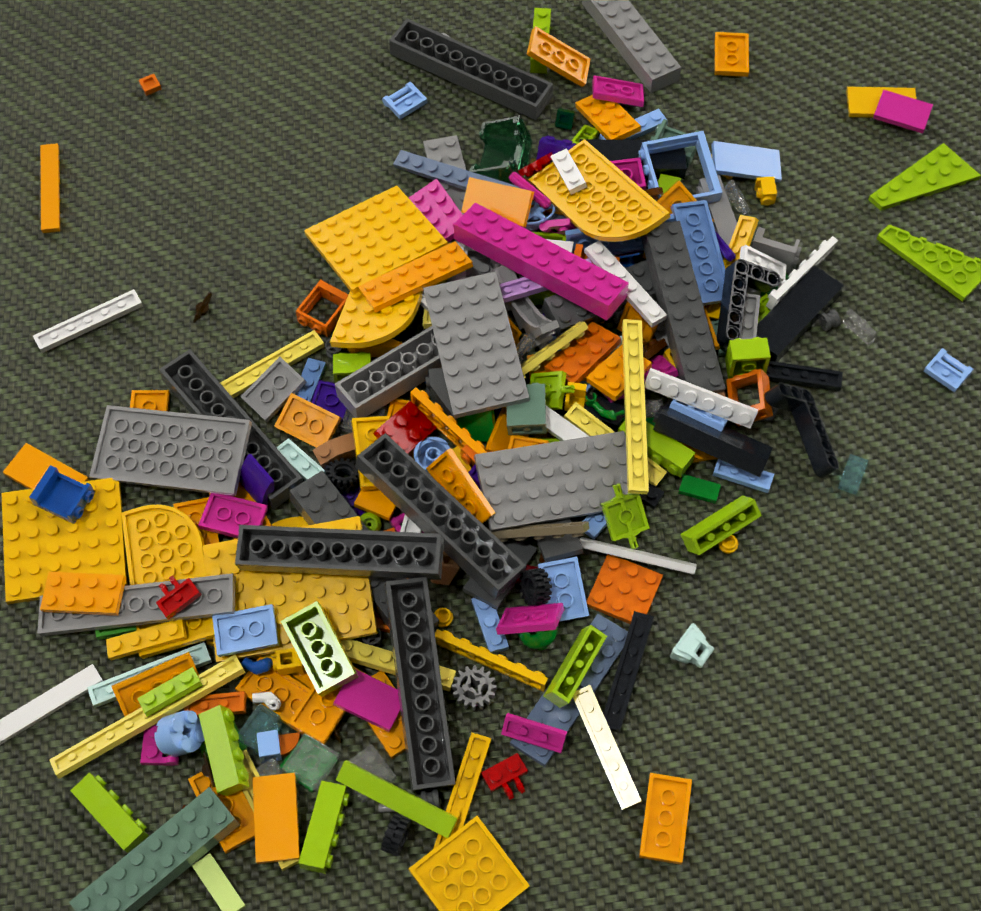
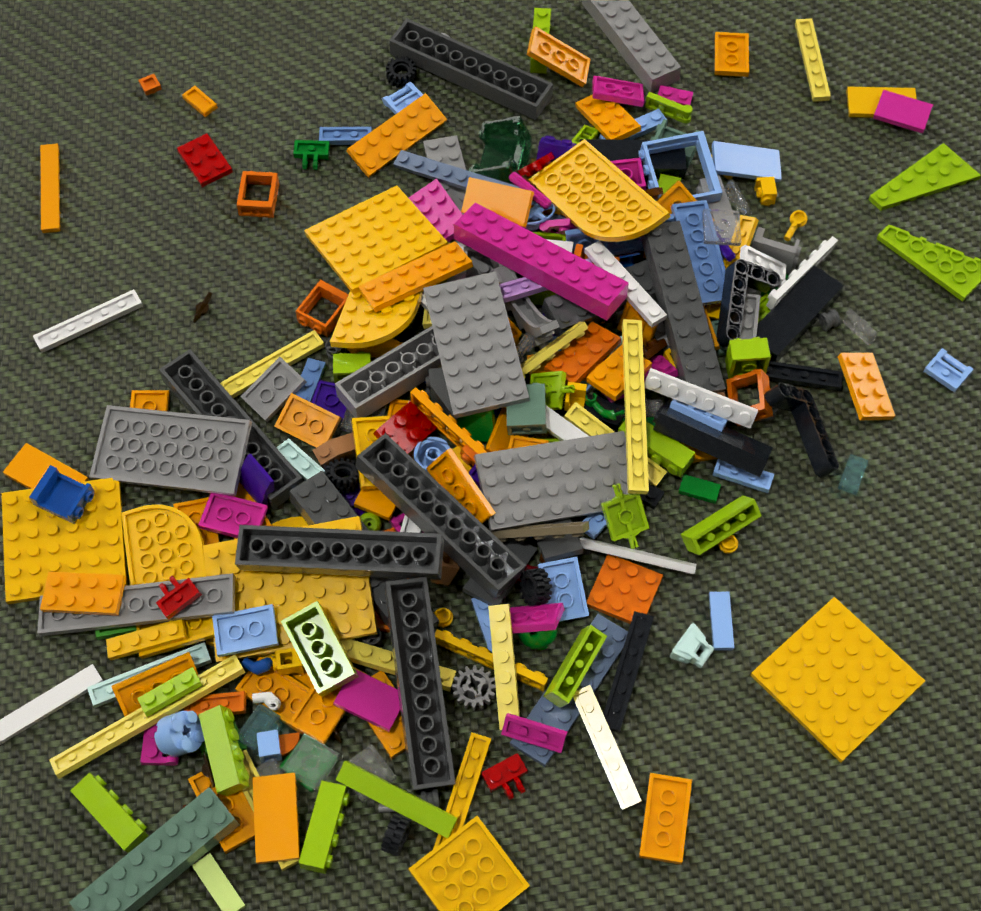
white plate [551,148,587,195] -> none
dark green tile [555,108,575,130] -> none
none -> red plate [177,133,233,187]
none -> light orange tile [182,86,218,117]
none -> orange window [237,171,279,218]
none -> green hinge [293,140,330,170]
none -> medium blue plate [319,127,372,145]
none -> light orange plate [346,93,447,178]
none -> black tyre [386,56,417,88]
none -> light yellow plate [488,604,520,730]
none -> lime plate [645,92,693,124]
none -> dark pink plate [658,85,693,105]
none -> clear tile [702,209,741,246]
none -> light blue tile [709,592,734,650]
none -> yellow plate [750,597,925,763]
none -> yellow plate [784,210,808,241]
none -> light yellow plate [795,18,831,102]
none -> light orange plate [838,353,895,421]

